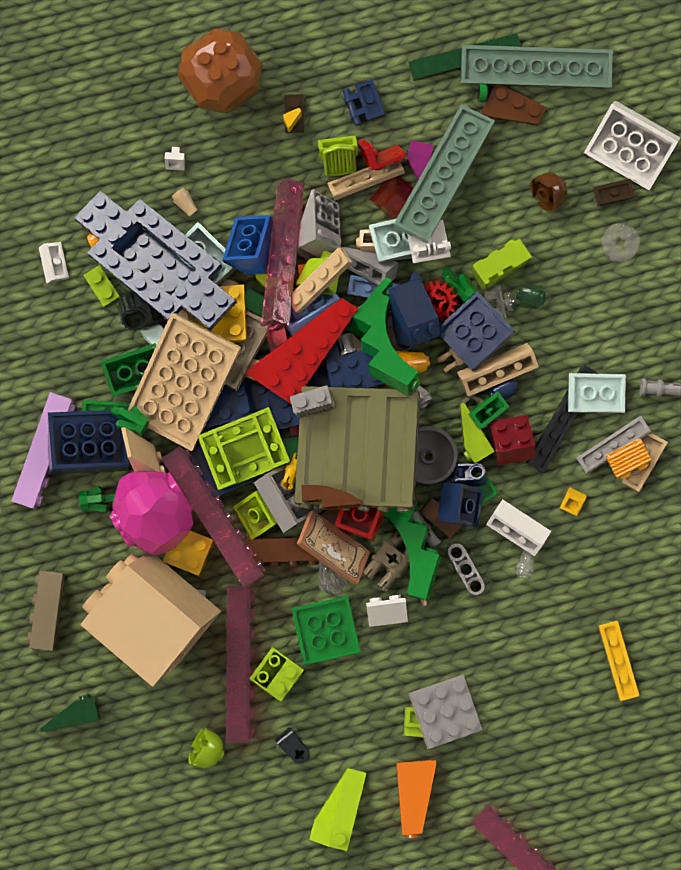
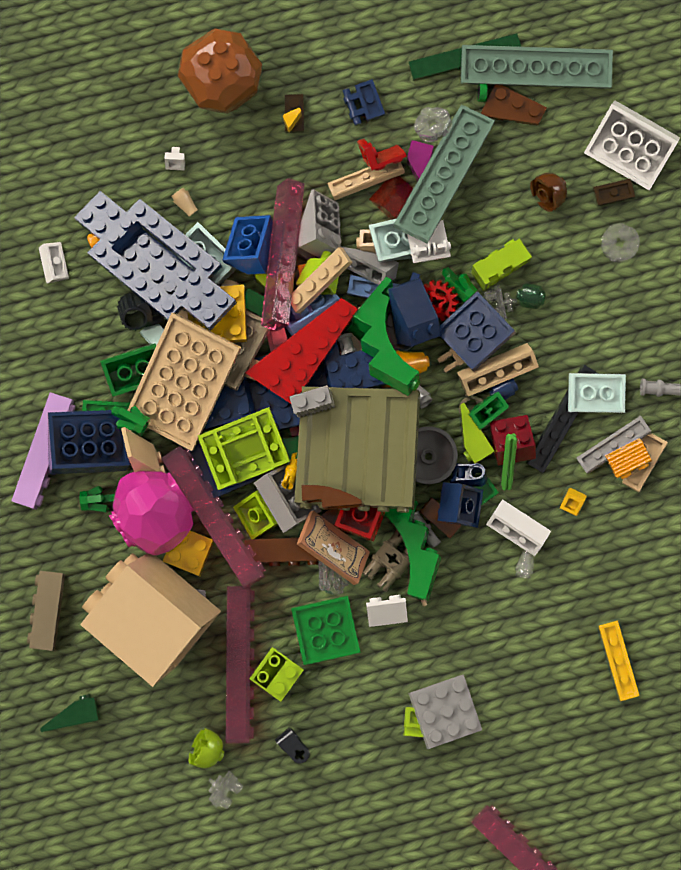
lime plate [84,265,120,308] -> none
lime wedge [309,768,366,851] -> none
lime piece [318,136,358,176] -> none
orange slope [396,760,436,838] -> none
light grey beam [447,544,485,595] -> none
none -> clear hips [208,771,243,809]
none -> clear plate [414,107,452,142]
none -> bright green axle [501,433,517,491]

